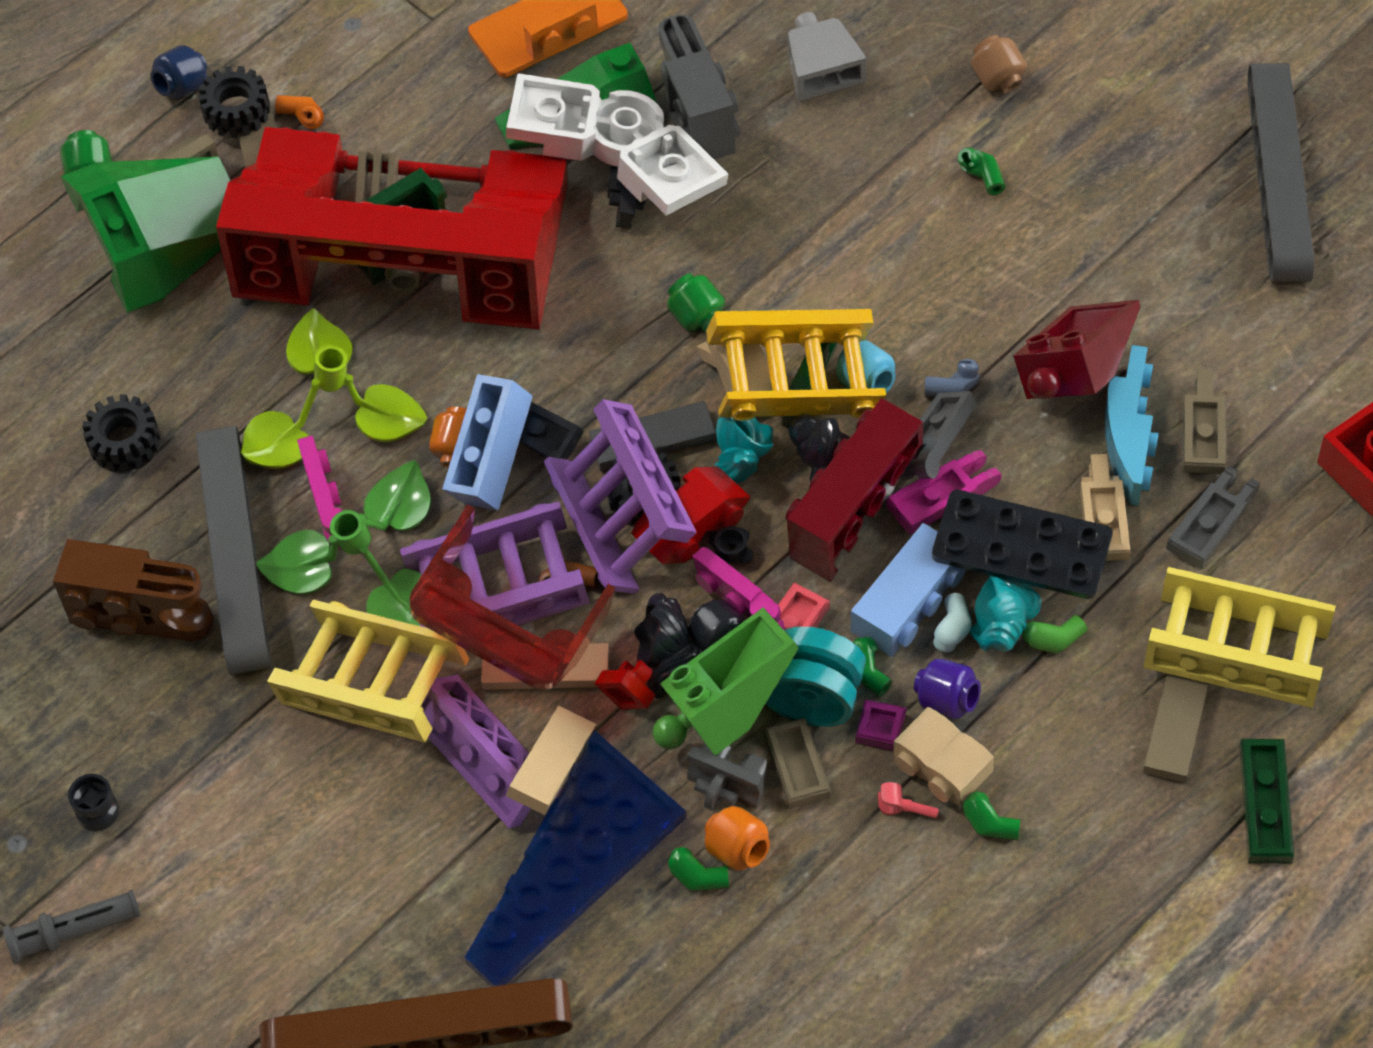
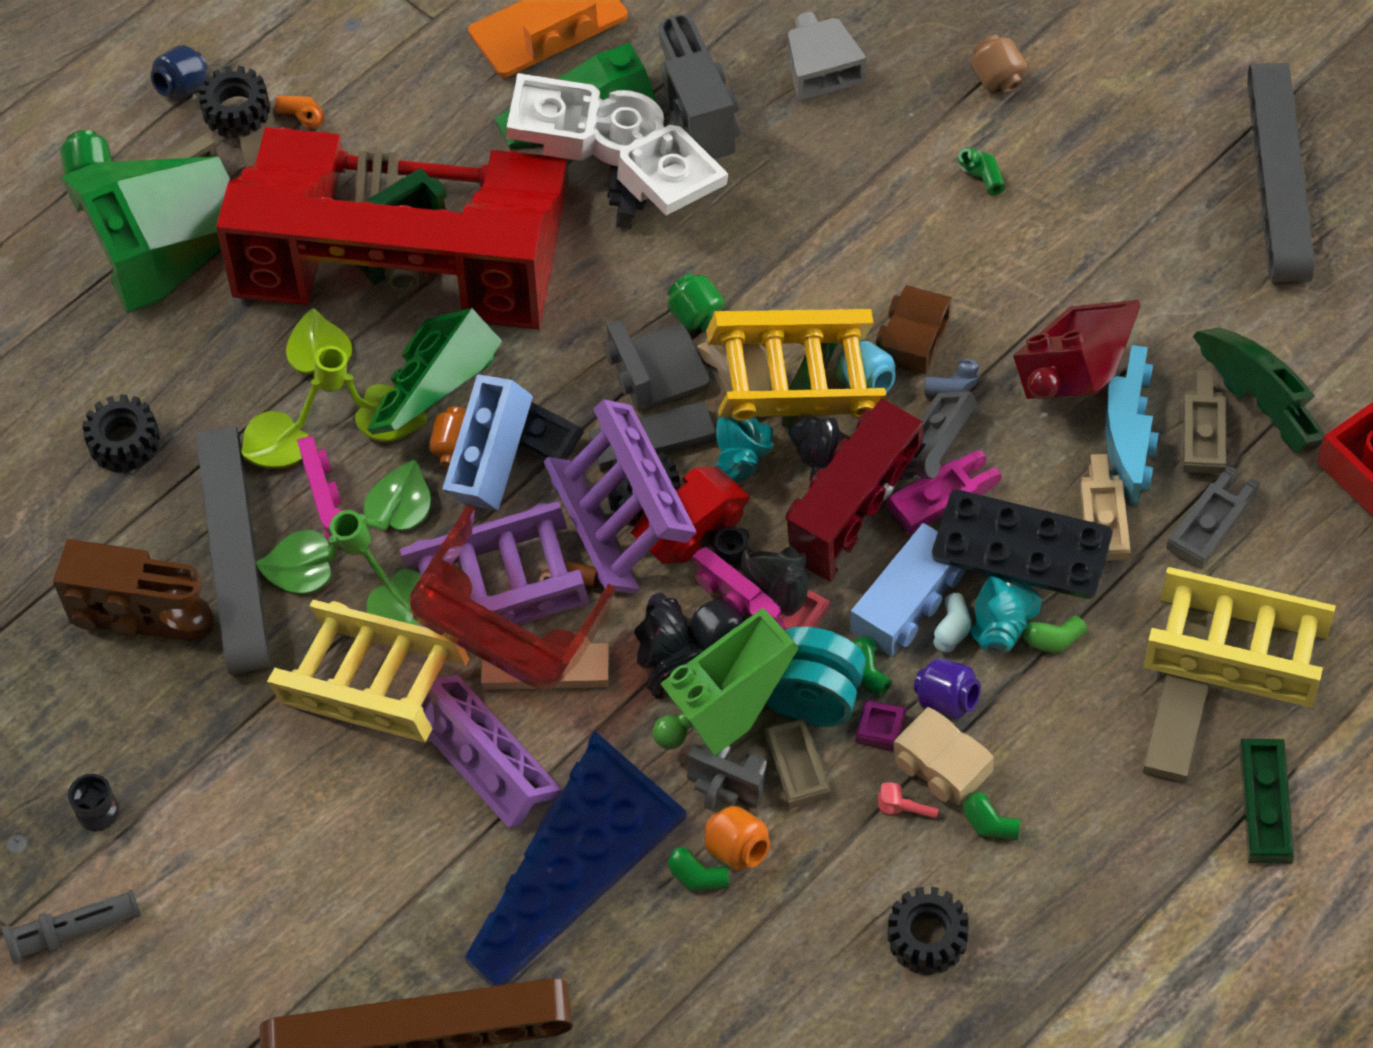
tan tile [506,705,596,815] -> none
red tile [594,660,655,710] -> none
none -> green wedge [367,308,502,435]
none -> dark grey bracket [603,319,710,412]
none -> pearl dark grey hair [741,546,809,617]
none -> reddish brown brick [876,285,952,374]
none -> black tyre [888,886,969,975]
none -> dark green slope [1193,327,1326,453]

